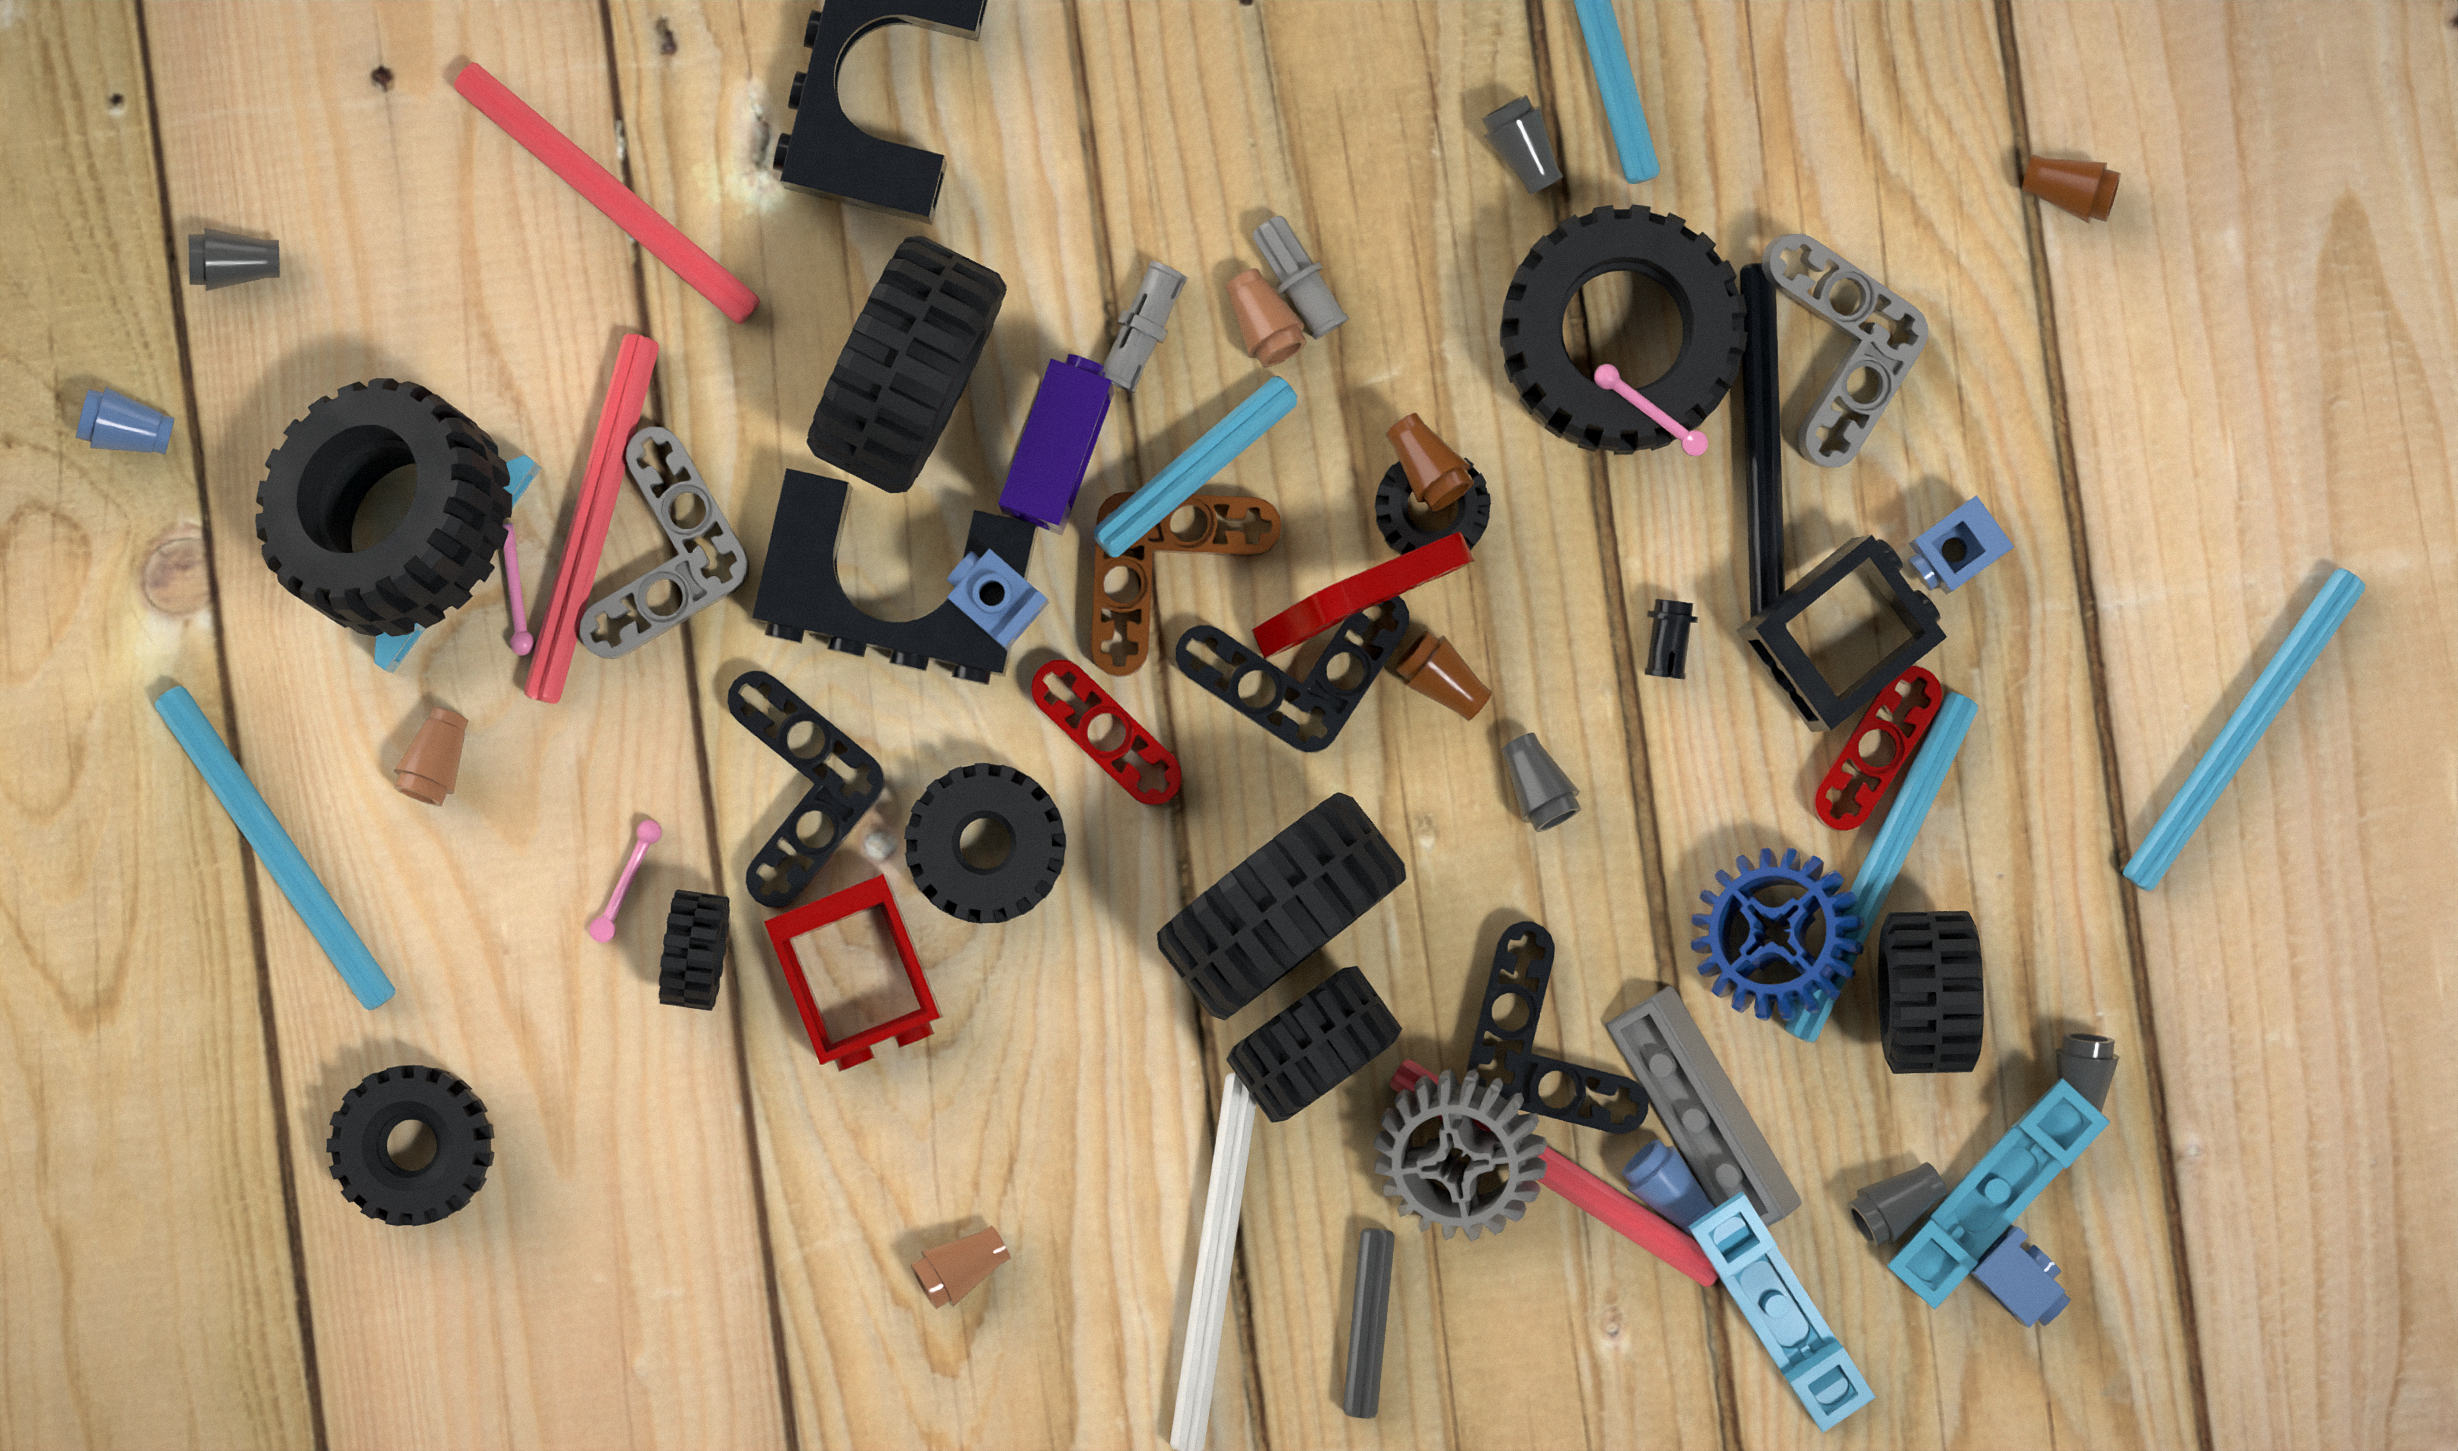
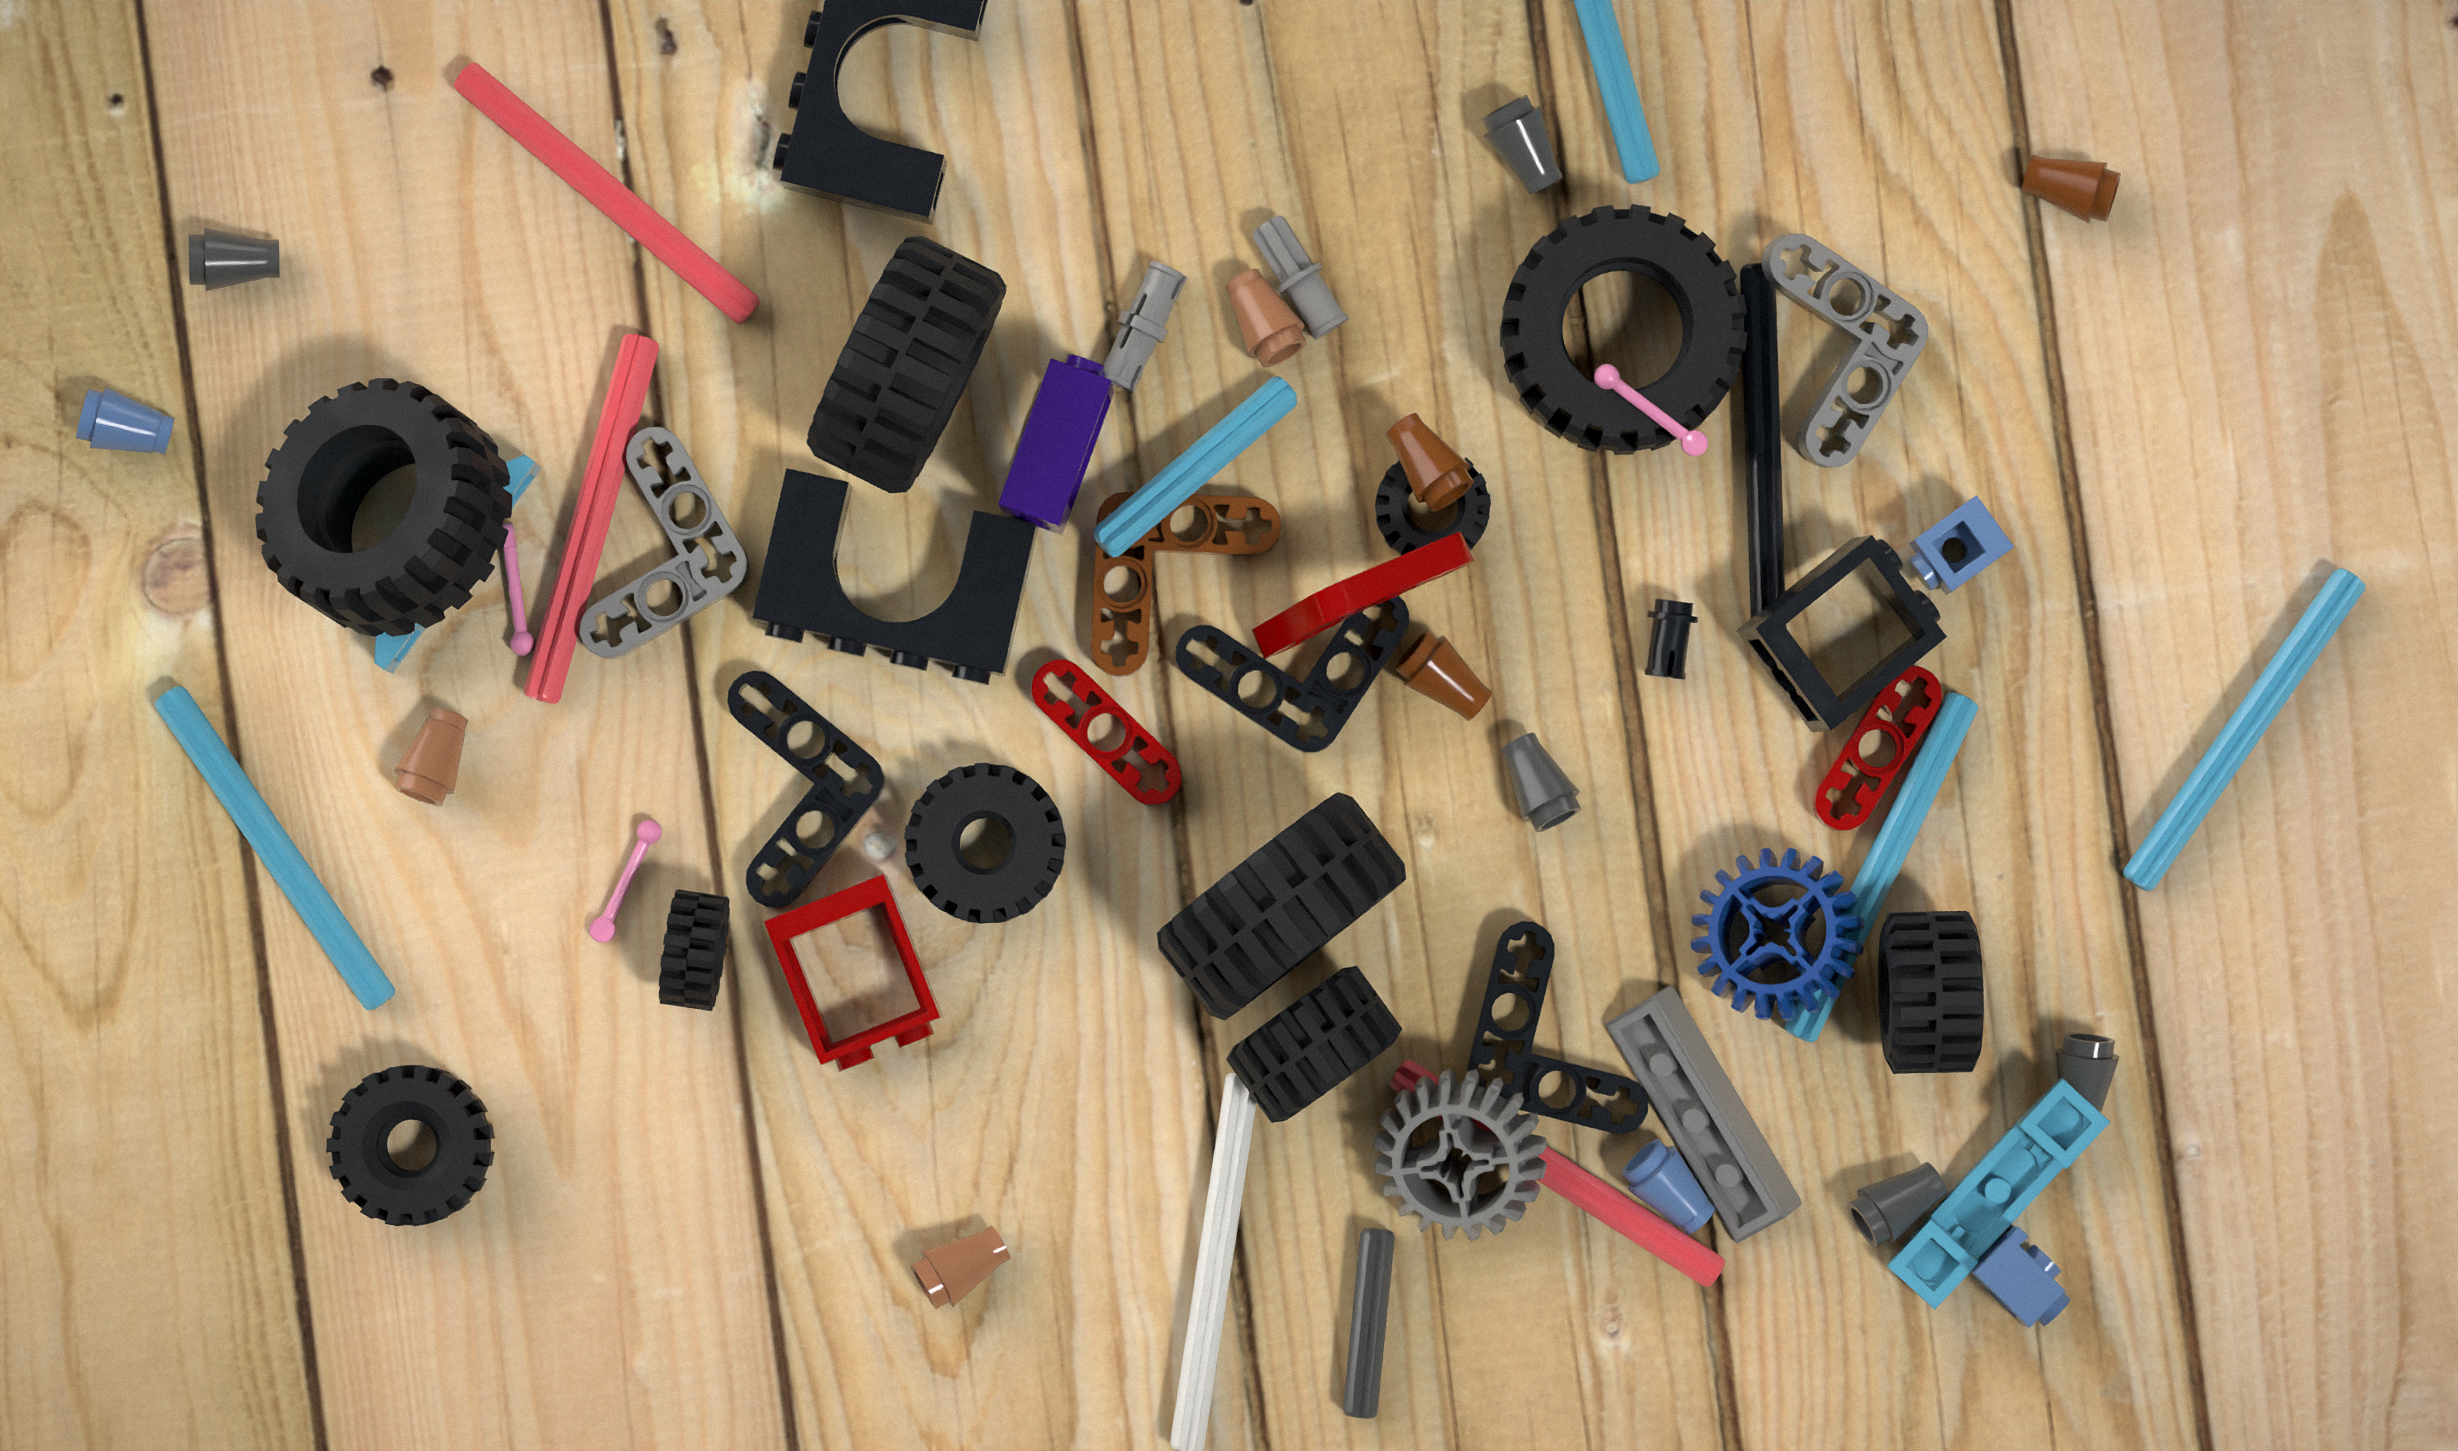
medium blue brick [947,548,1049,651] -> none
medium azure slope [1688,1191,1876,1433] -> none

